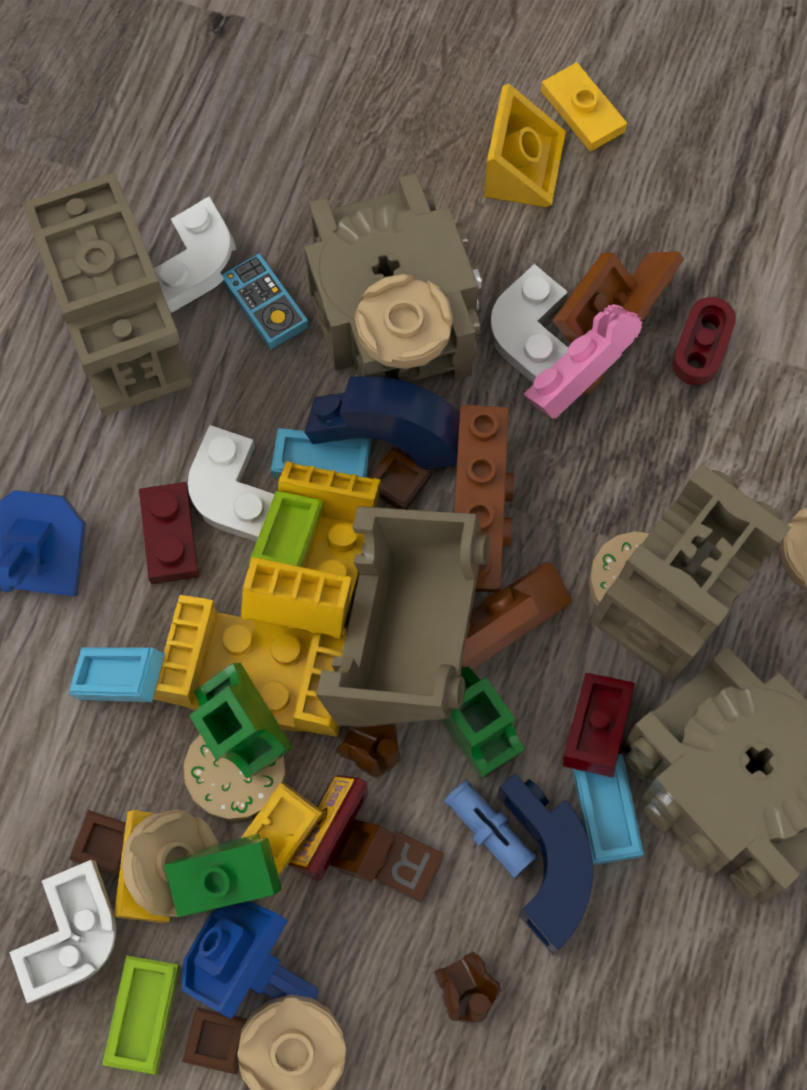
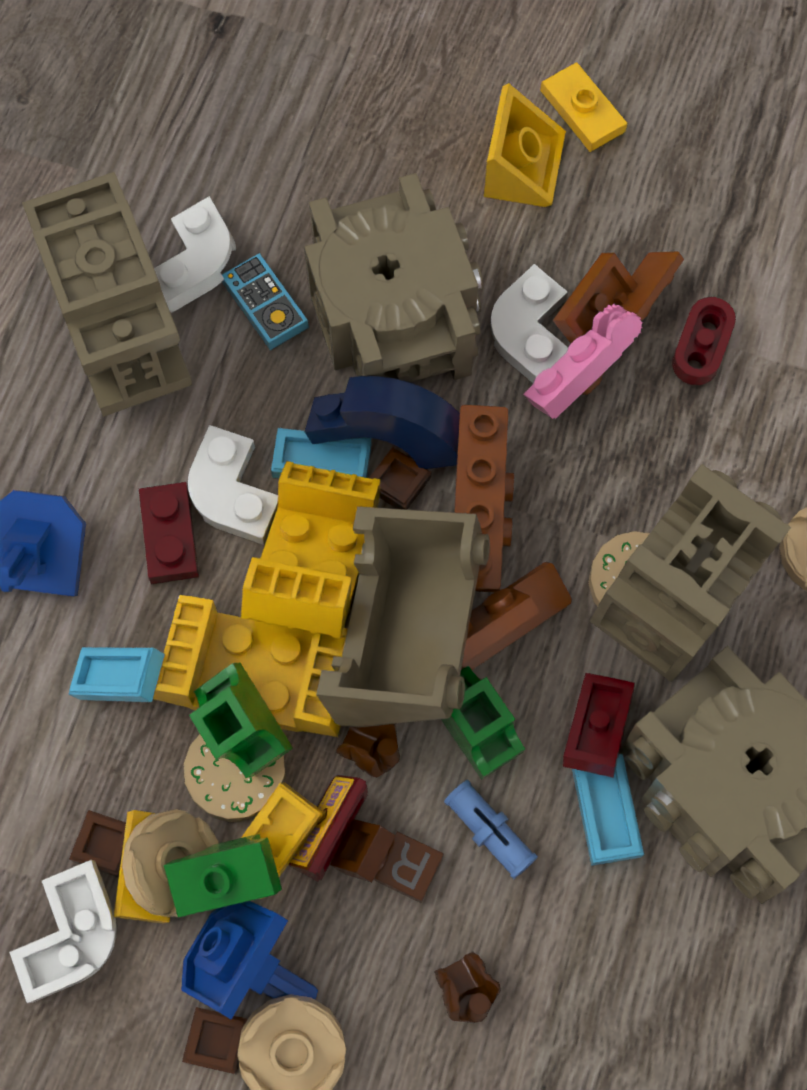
lime tile [102,955,181,1075] -> none
lime tile [249,490,323,567] -> none
tan tile [355,274,453,369] -> none
dark blue arch [497,773,593,956] -> none

